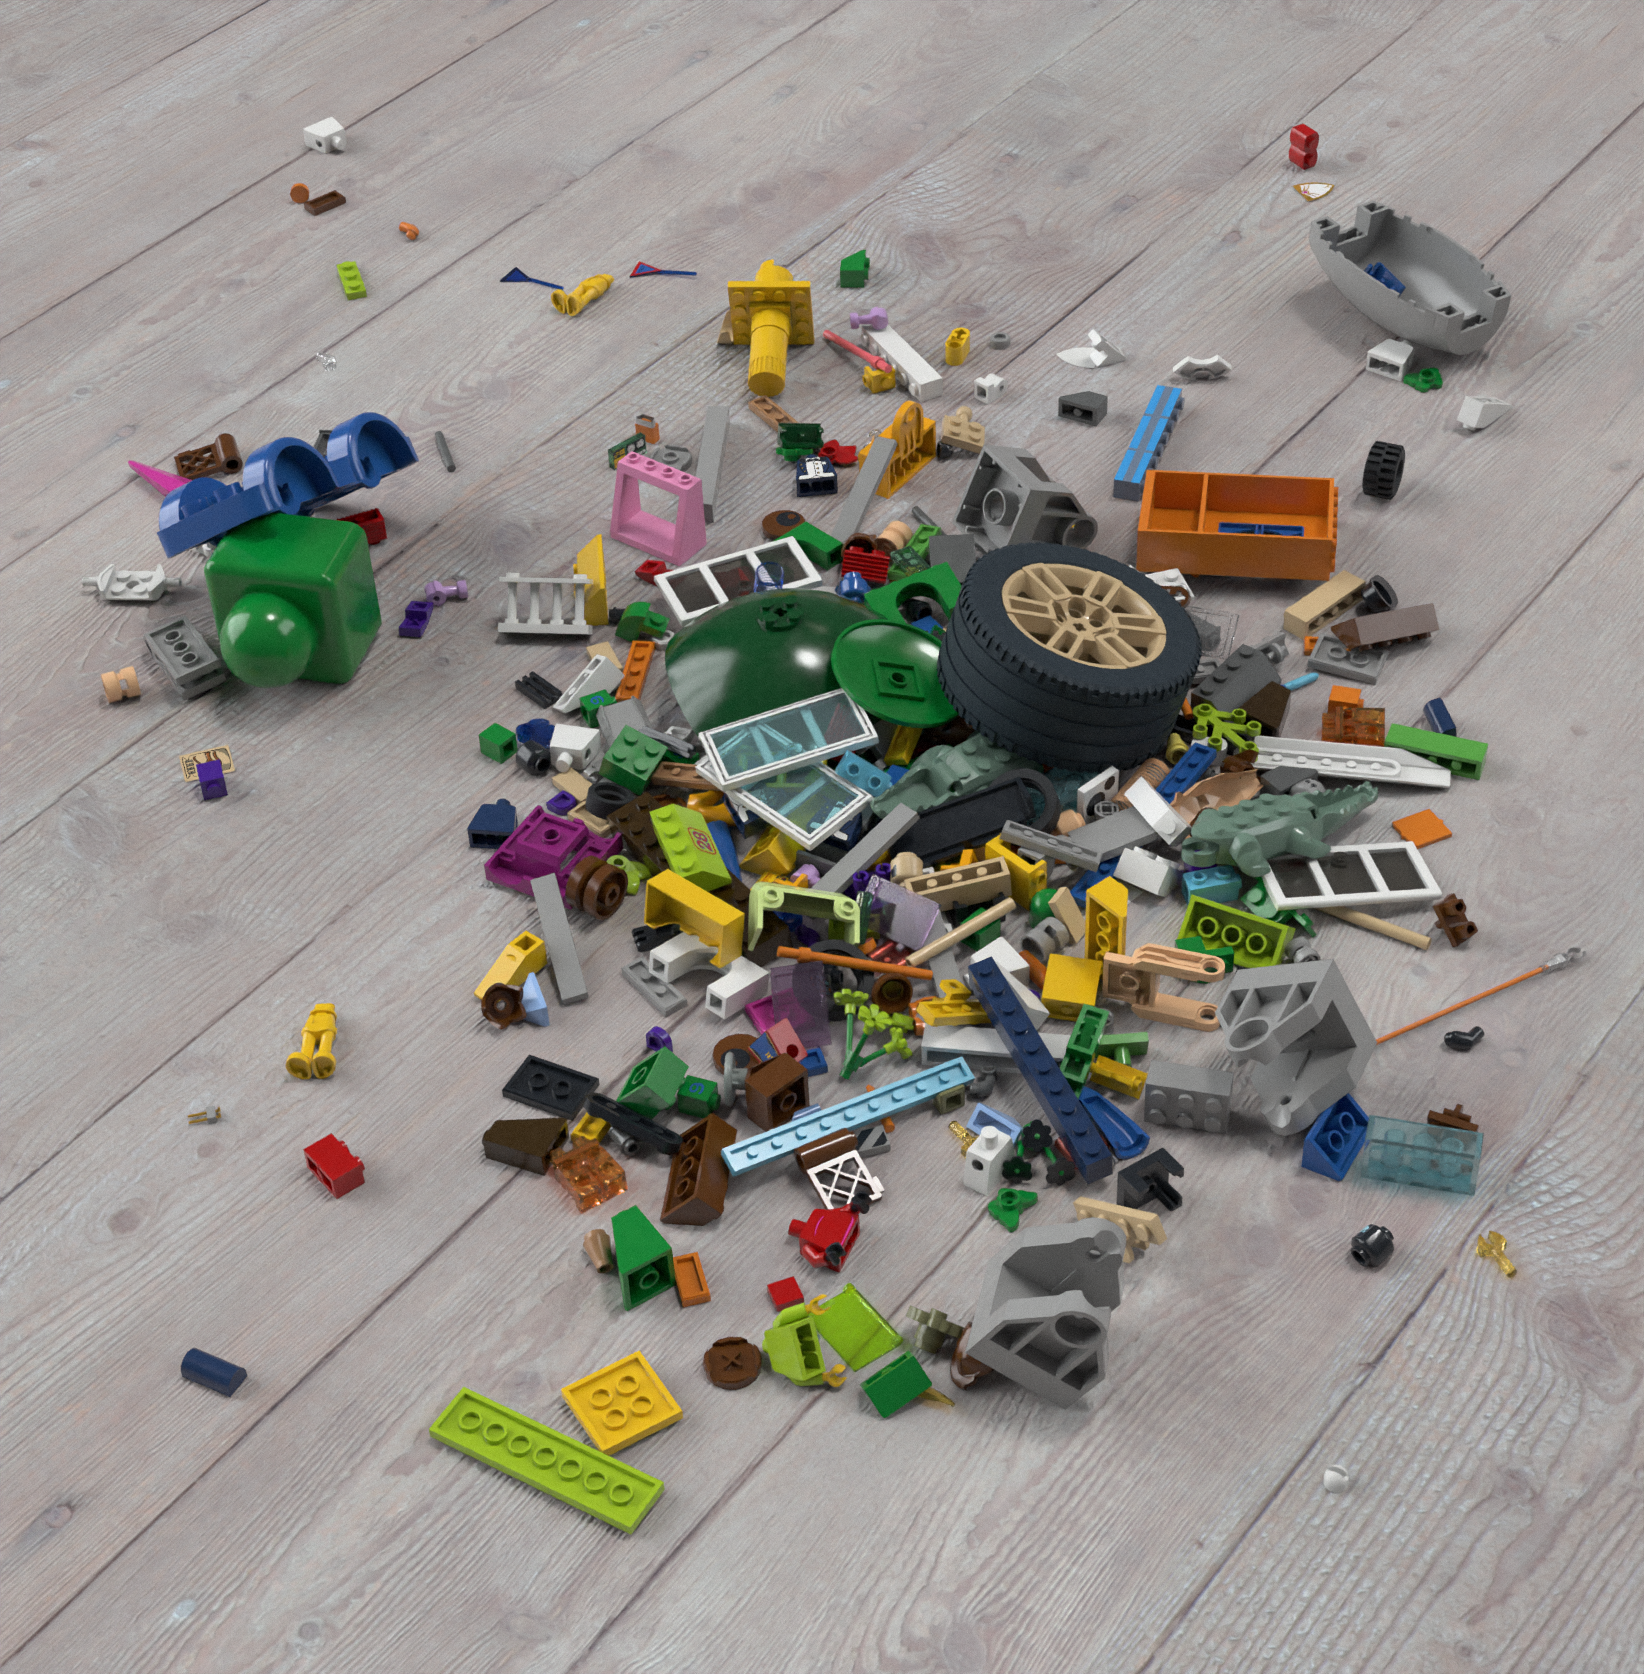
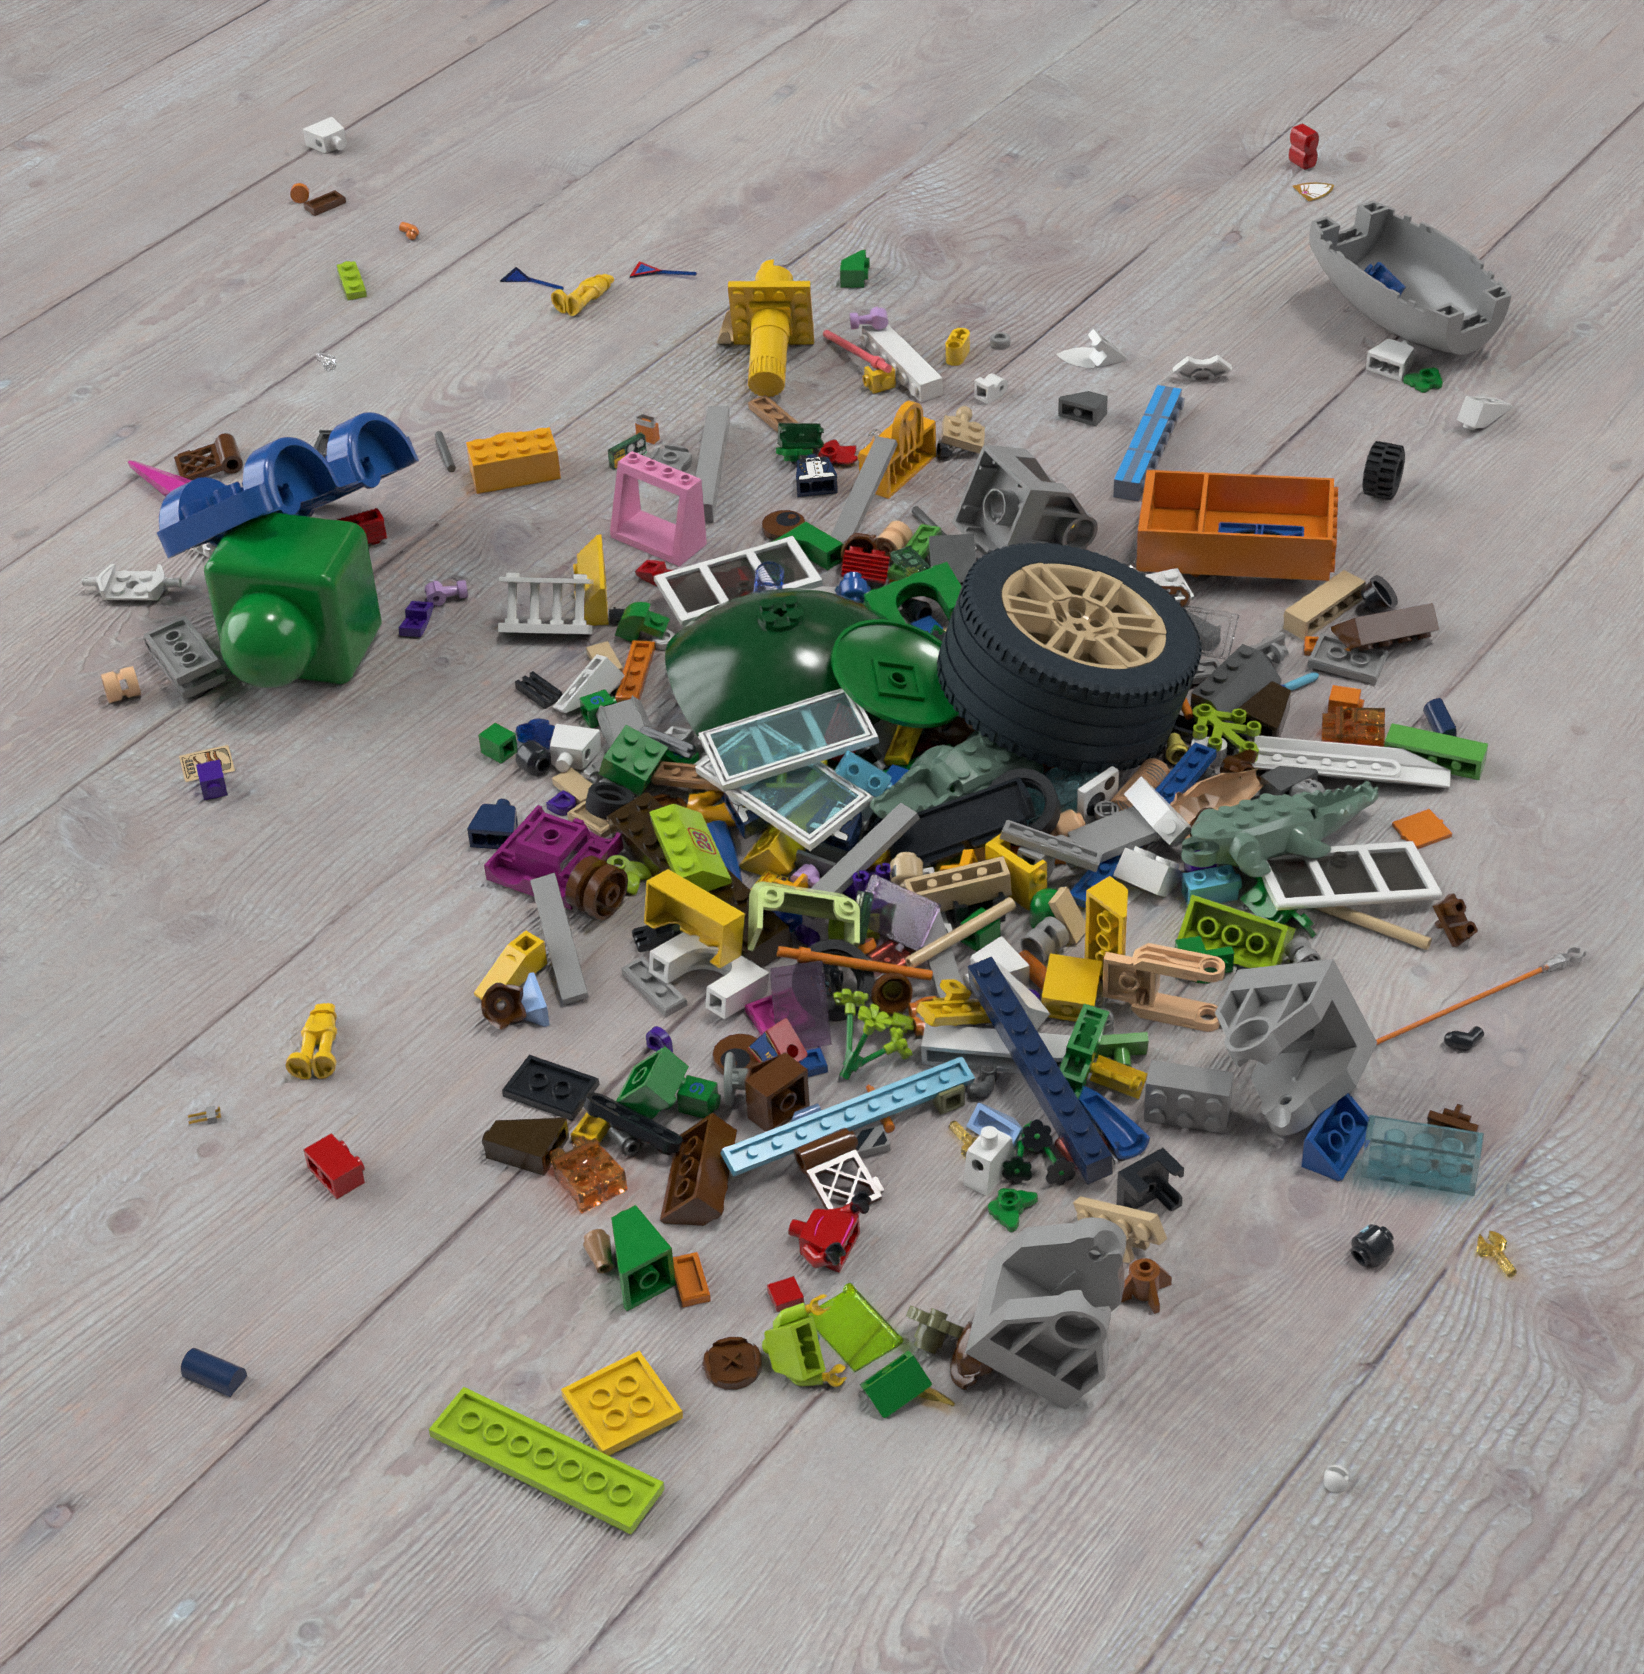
none -> light orange brick [466,427,561,494]
none -> dark orange brick [1121,1258,1172,1314]

